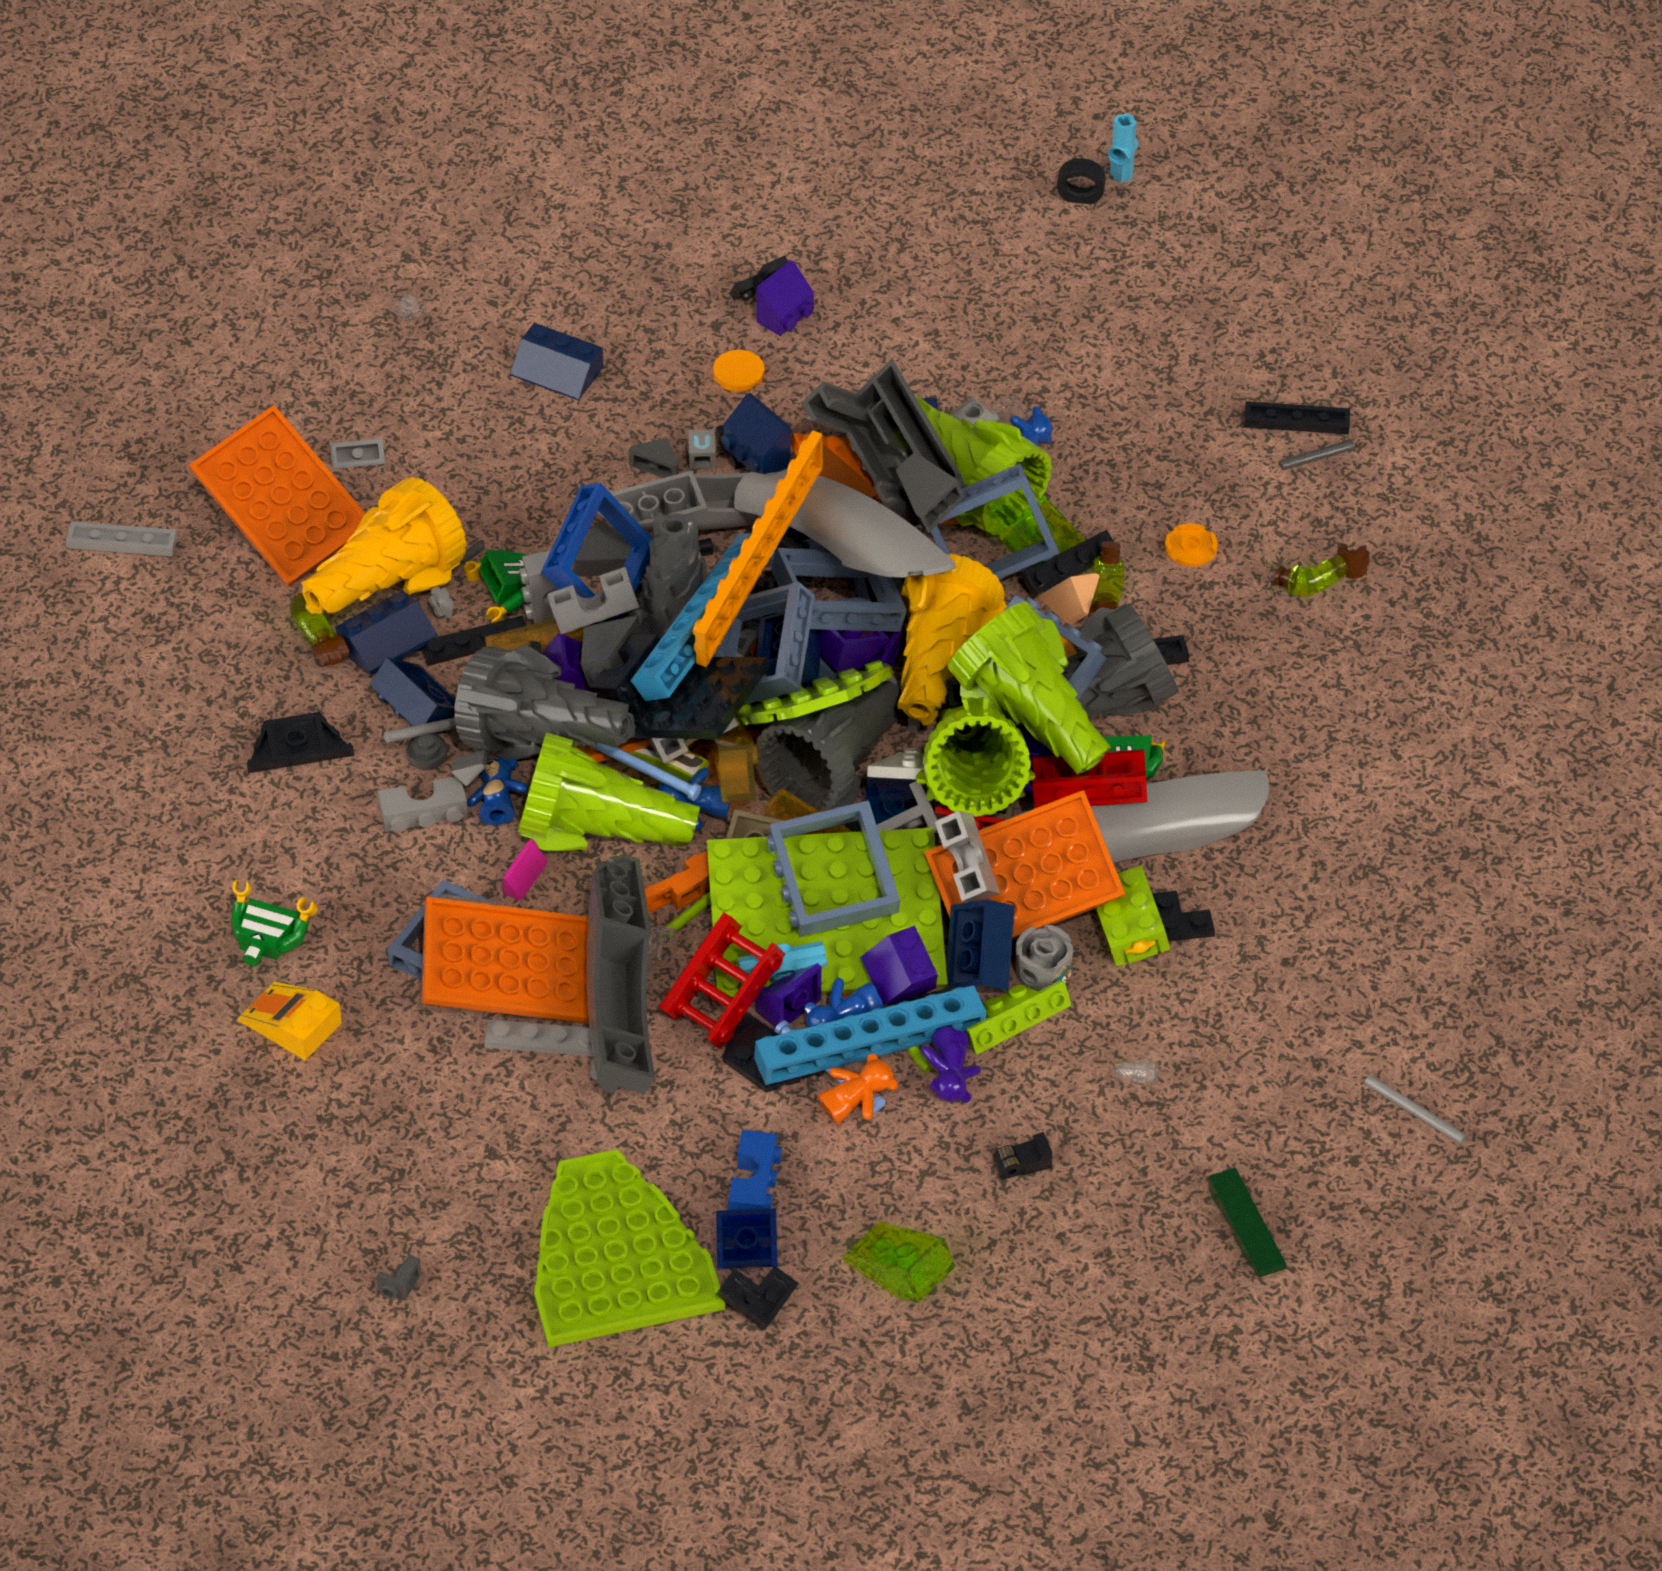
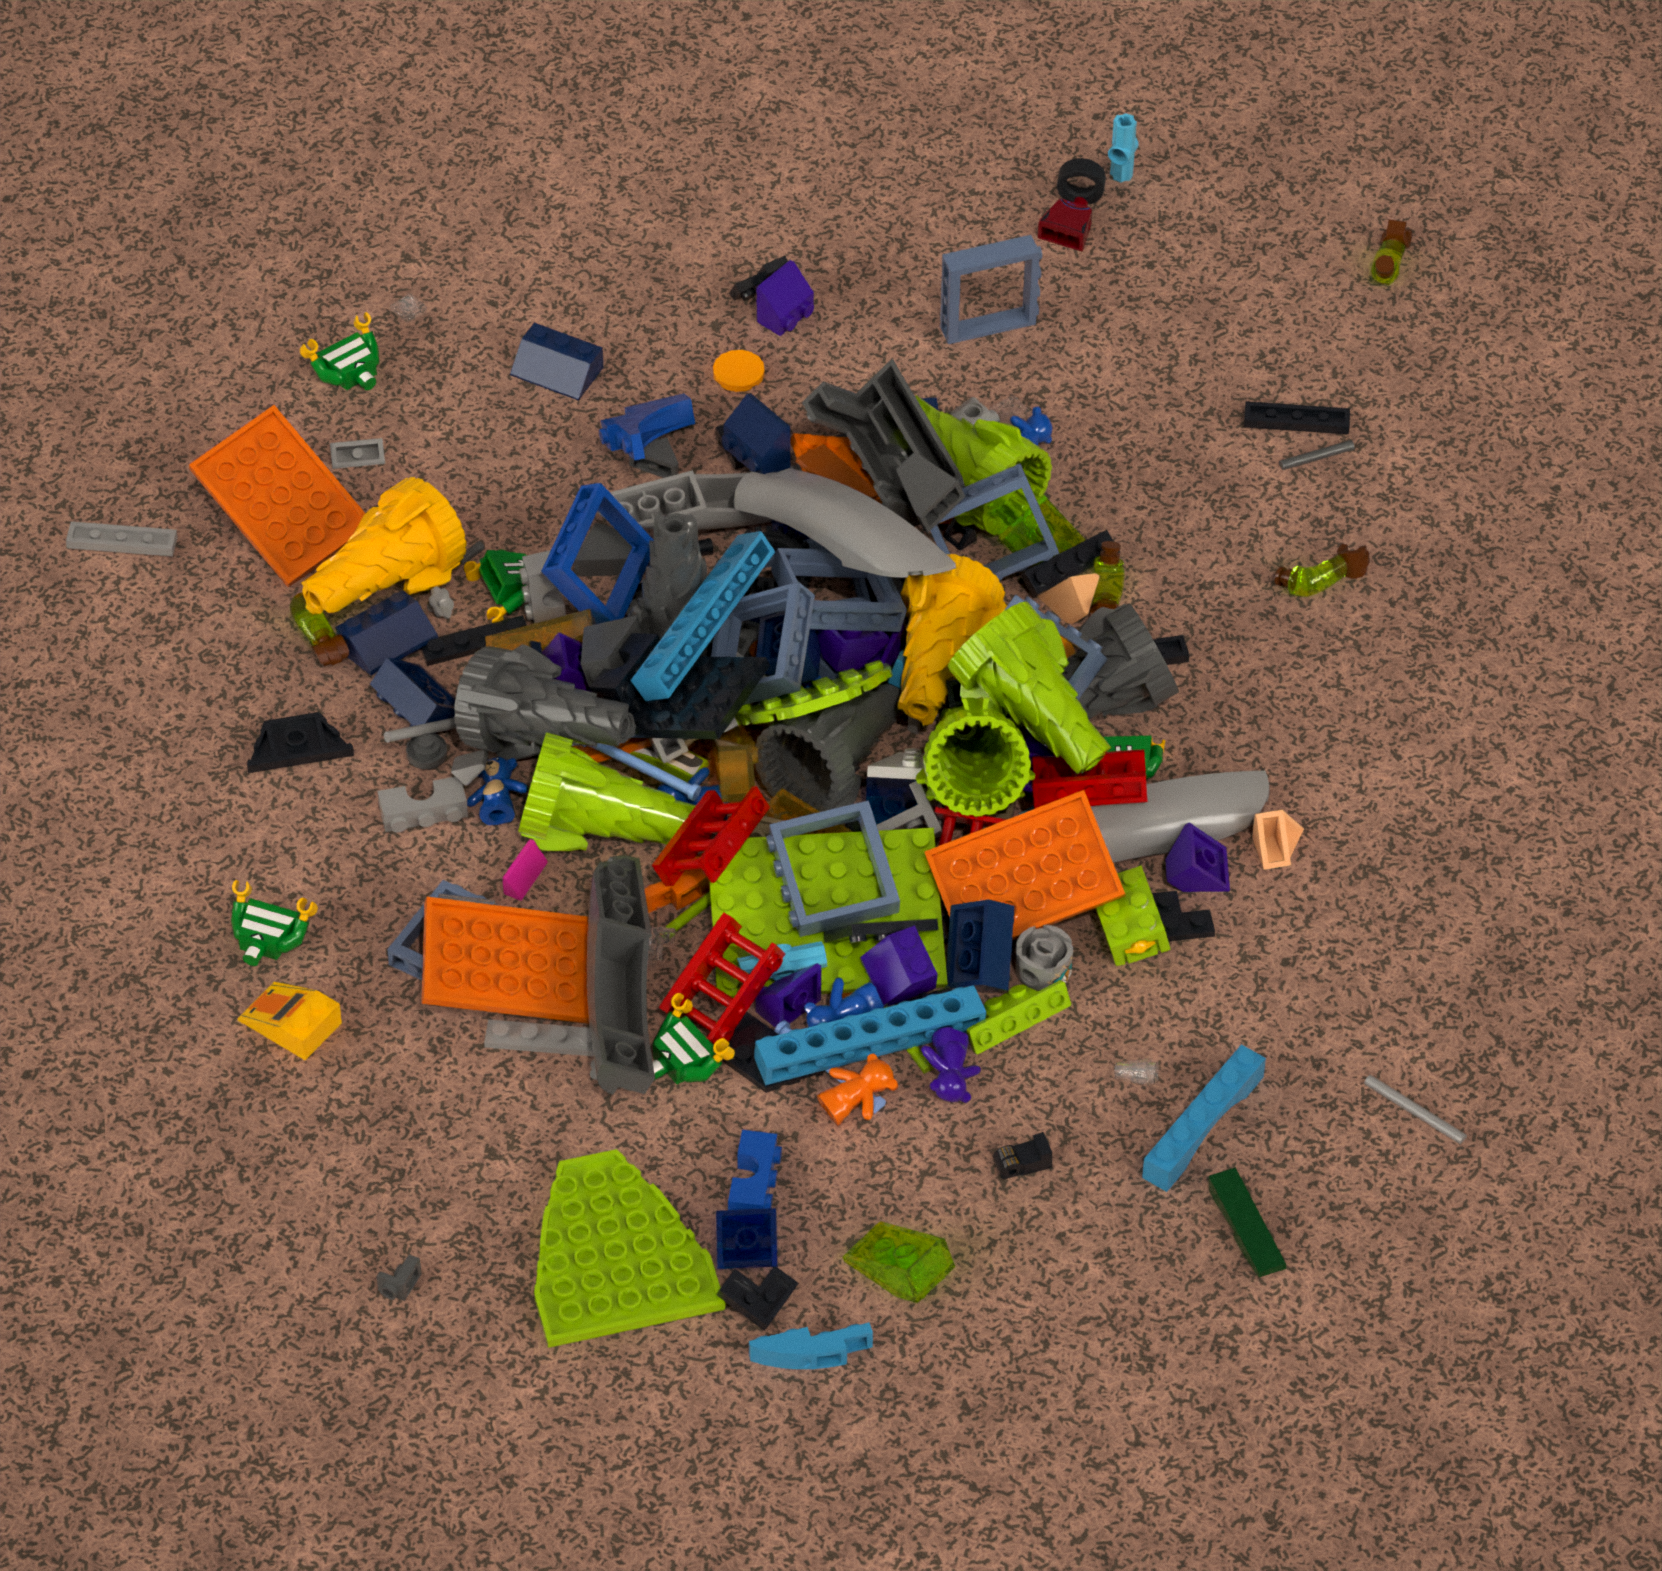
light grey arch [547,567,639,634] -> none
light grey brick [688,430,716,470] -> none
light orange plate [693,430,823,667] -> none
light grey arch [935,811,1000,902] -> none
light orange tile [1164,523,1218,567] -> none
none -> green torso [300,312,379,390]
none -> blue arch [599,393,695,460]
none -> red fence [652,786,770,887]
none -> green torso [652,993,735,1084]
none -> dark azure slope [749,1322,873,1369]
none -> black wing [823,919,939,944]
none -> dark azure slope [887,650,907,689]
none -> sand blue window [940,235,1042,344]
none -> black slope [943,517,977,551]
none -> dark red torso [1038,197,1092,252]
none -> dark azure arch [1142,1044,1266,1192]
none -> dark purple slope [1165,822,1230,892]
none -> light nougat slope [1252,809,1304,870]
none -> piece [1370,219,1413,285]

